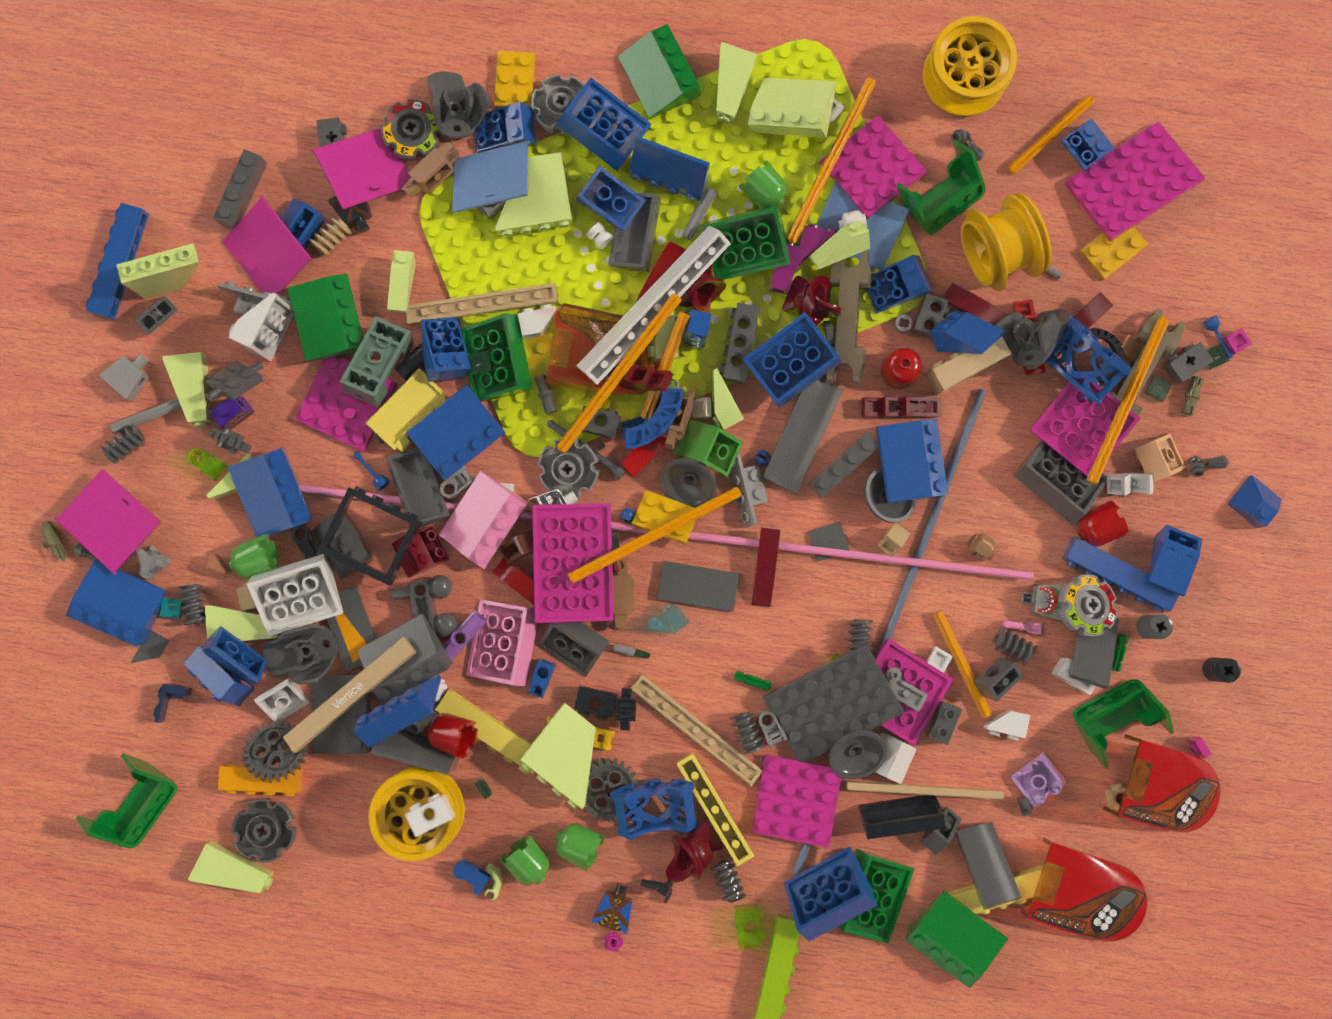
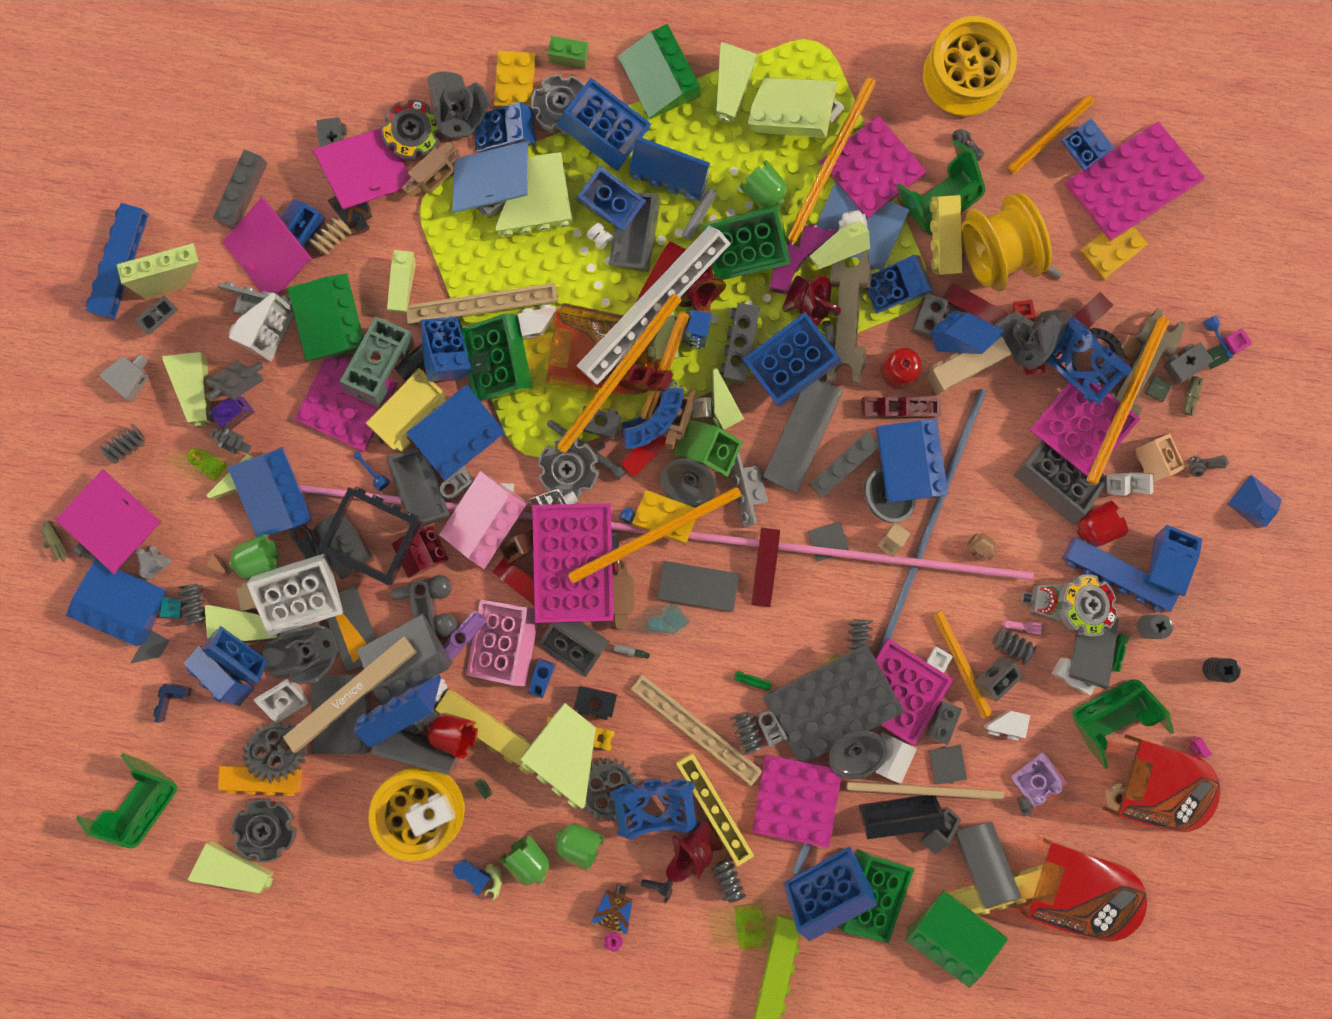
light grey axle [110,397,182,434] -> none
dark grey pin [534,374,557,415] -> none
black gear [615,688,637,731] -> none
blue hinge [754,450,770,466] -> none
light grey hinge [886,667,928,712] -> none
light grey bush [894,315,912,333] -> none
none -> bright green brick [548,36,589,69]
none -> dark grey piece [929,745,967,785]
none -> light yellow brick [930,195,962,275]

